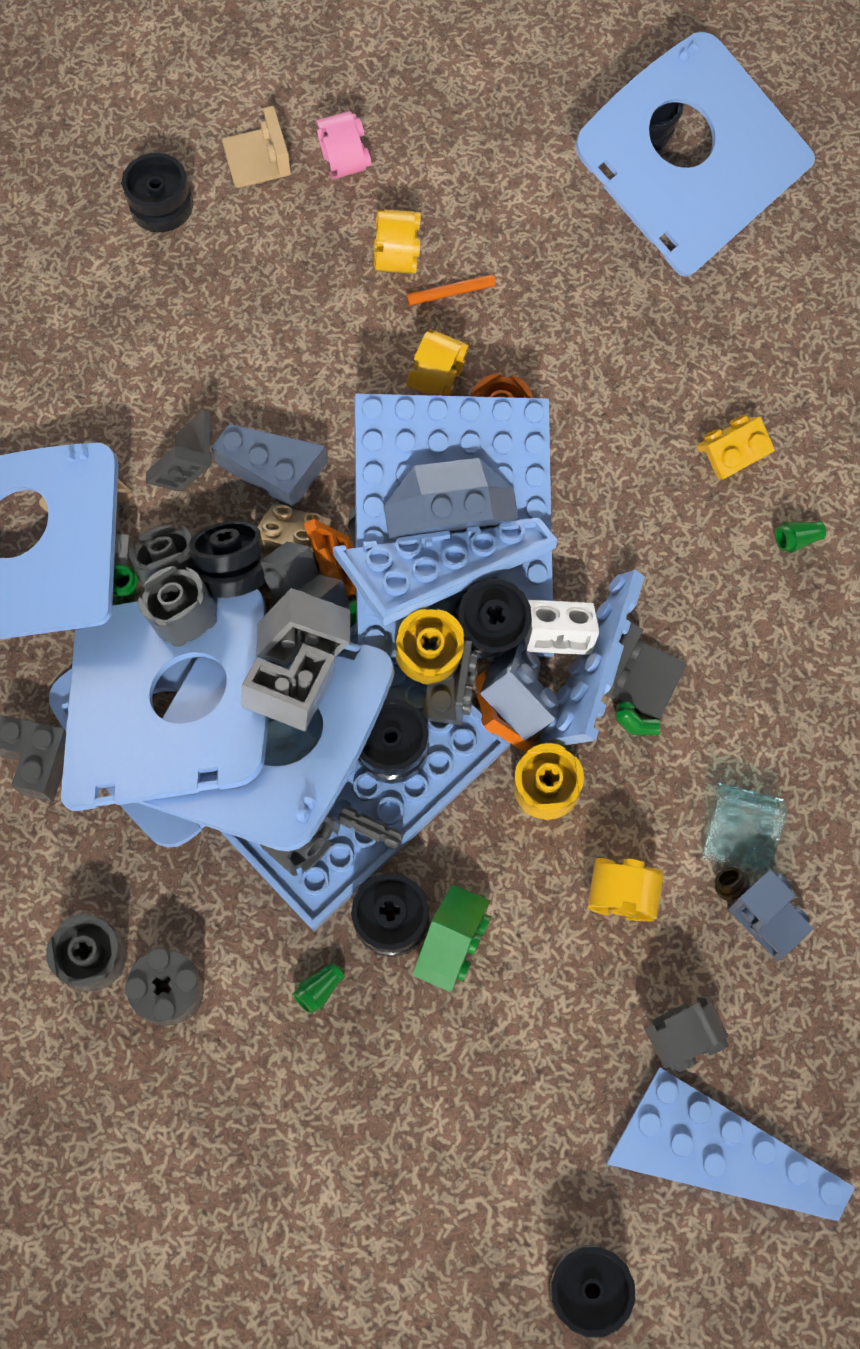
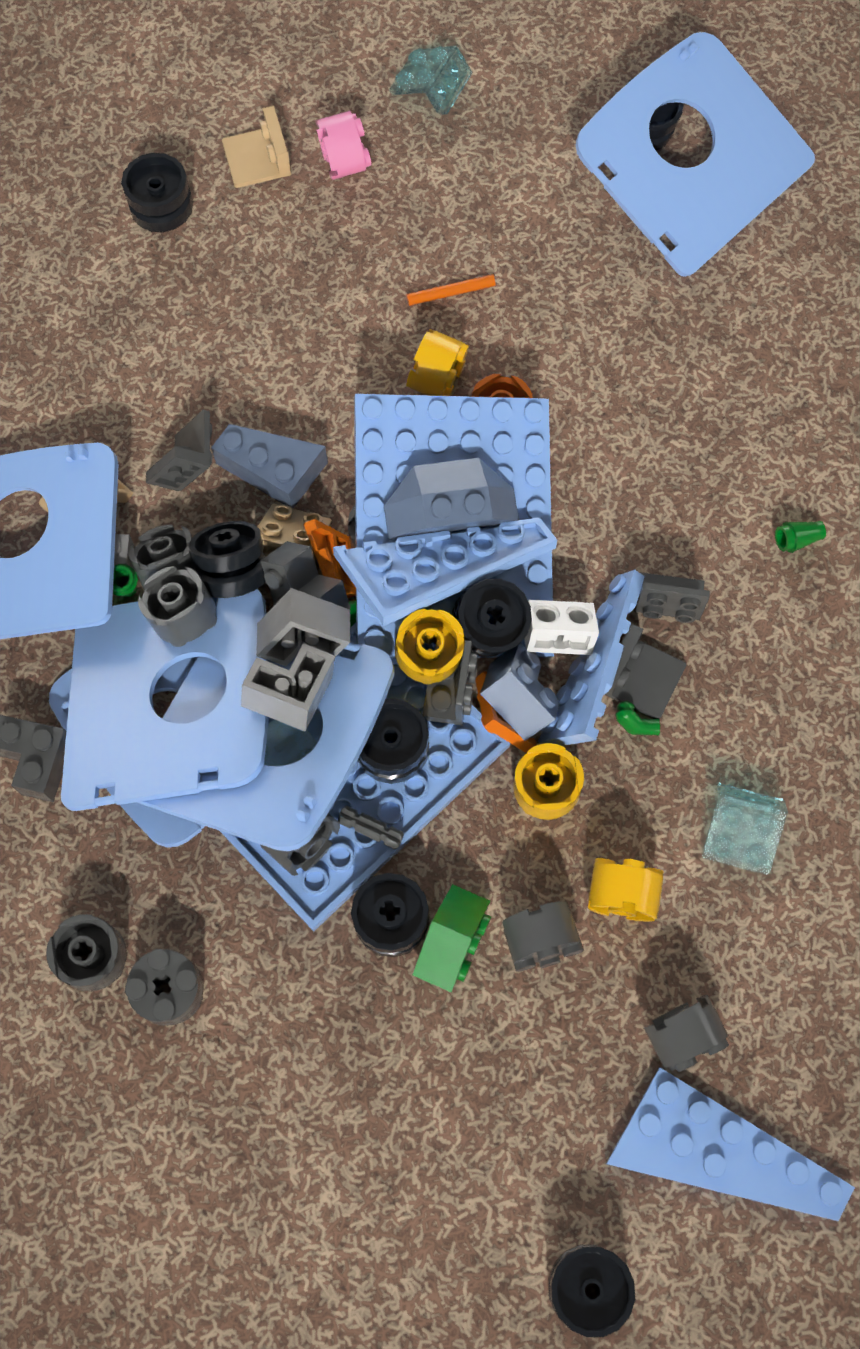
green cone [292,962,345,1015] -> none
yellow brick [374,209,421,273] -> none
yellow bracket [696,414,775,480] -> none
dark brown plate [715,867,750,900] -> none
sand blue brick [728,869,814,962] -> none
none -> clear light blue bracket [389,46,472,115]
none -> dark grey brick [502,901,584,972]
none -> dark grey bracket [635,572,710,623]

